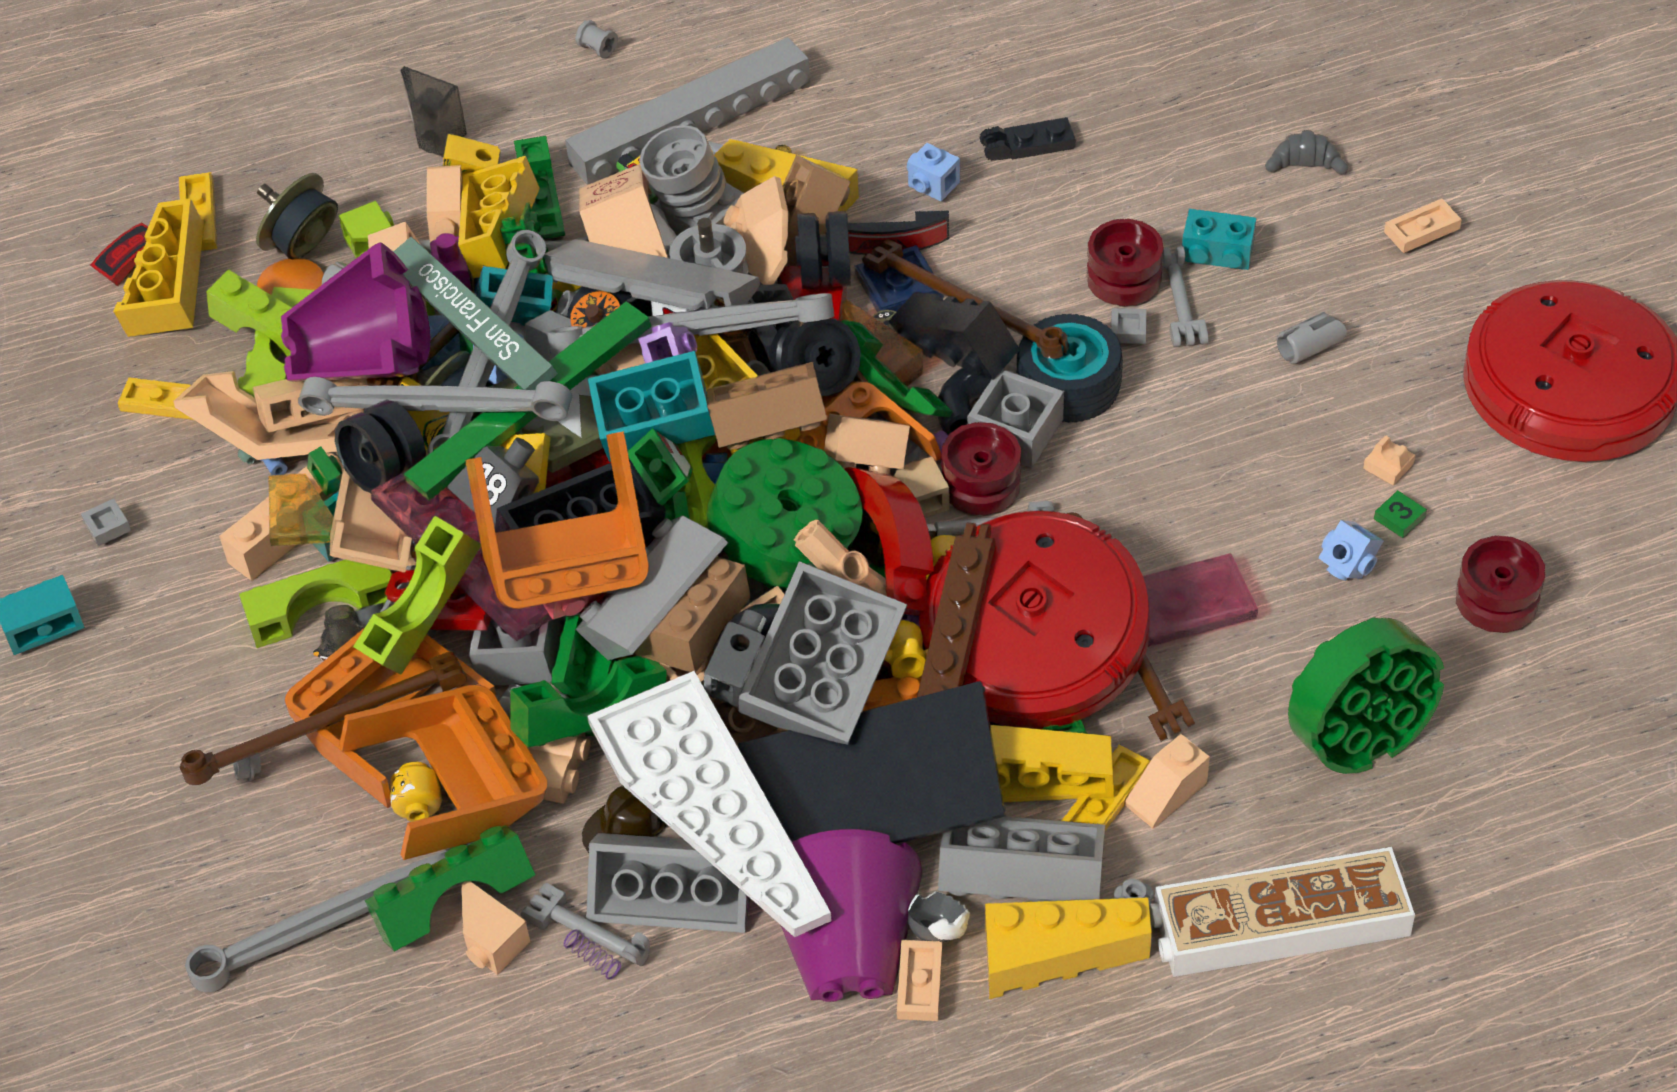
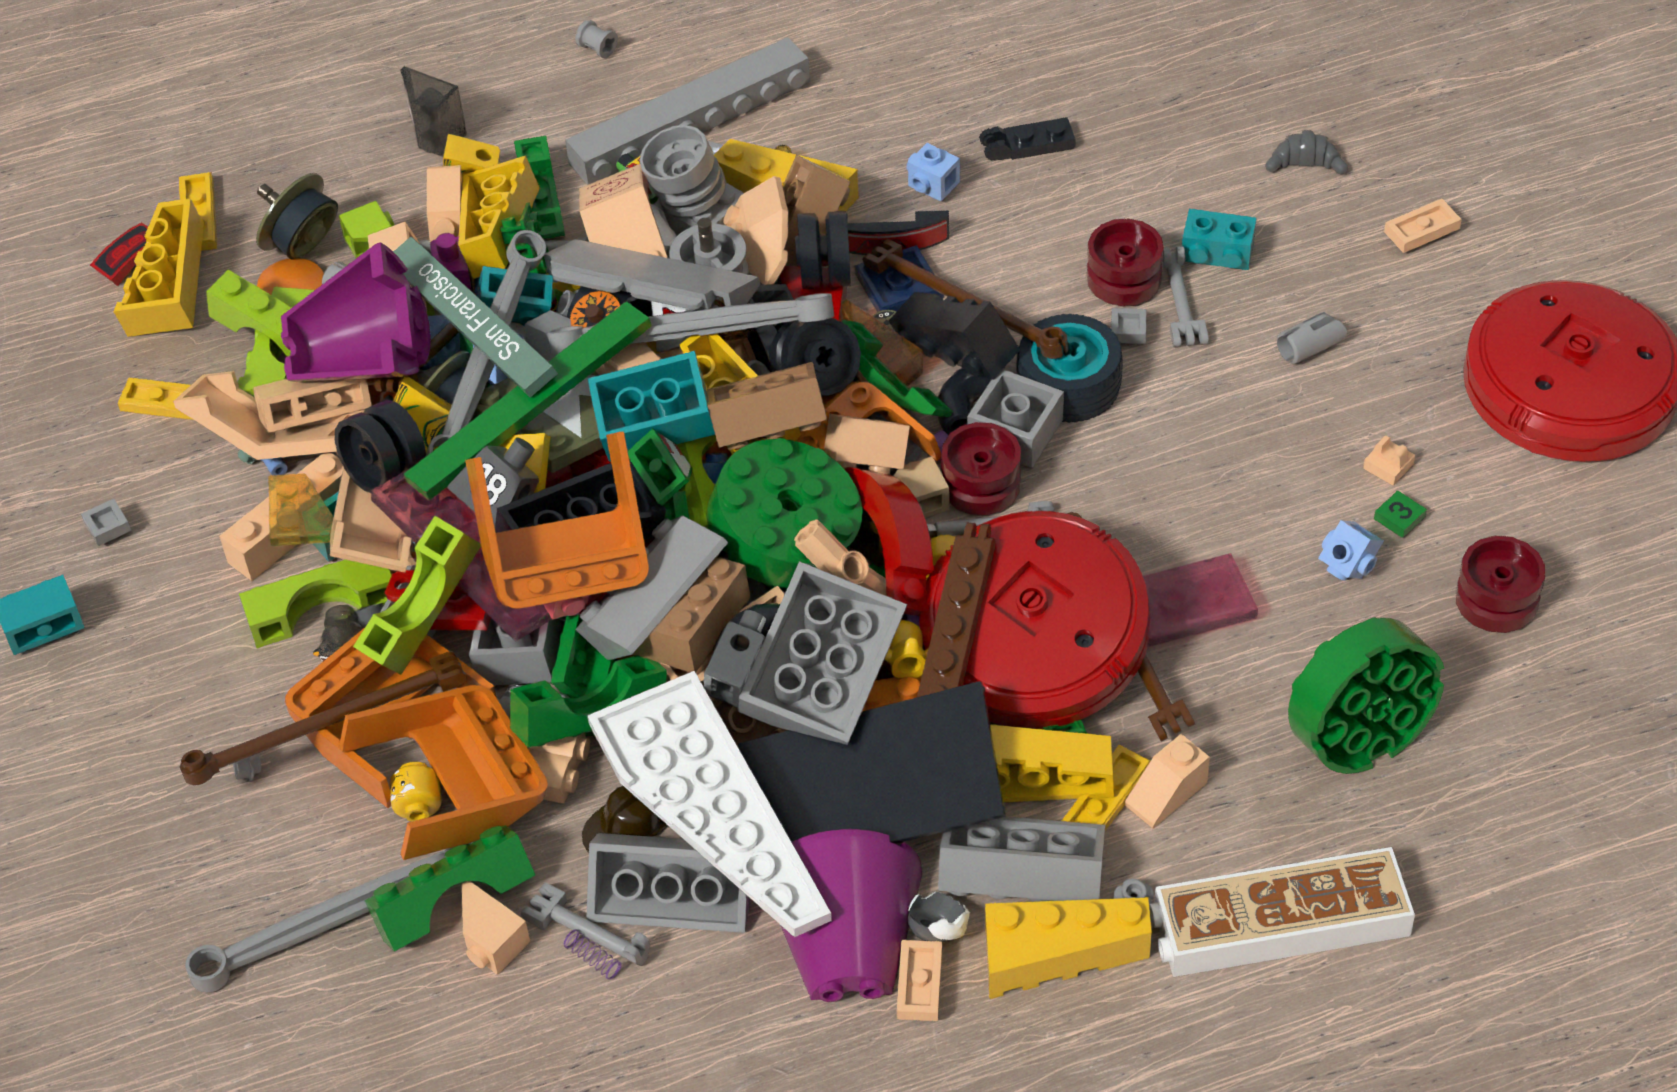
light grey piece [298,377,572,421] -> none
green plate [307,446,342,497] -> none
medium lavender brick [639,322,697,363] -> none

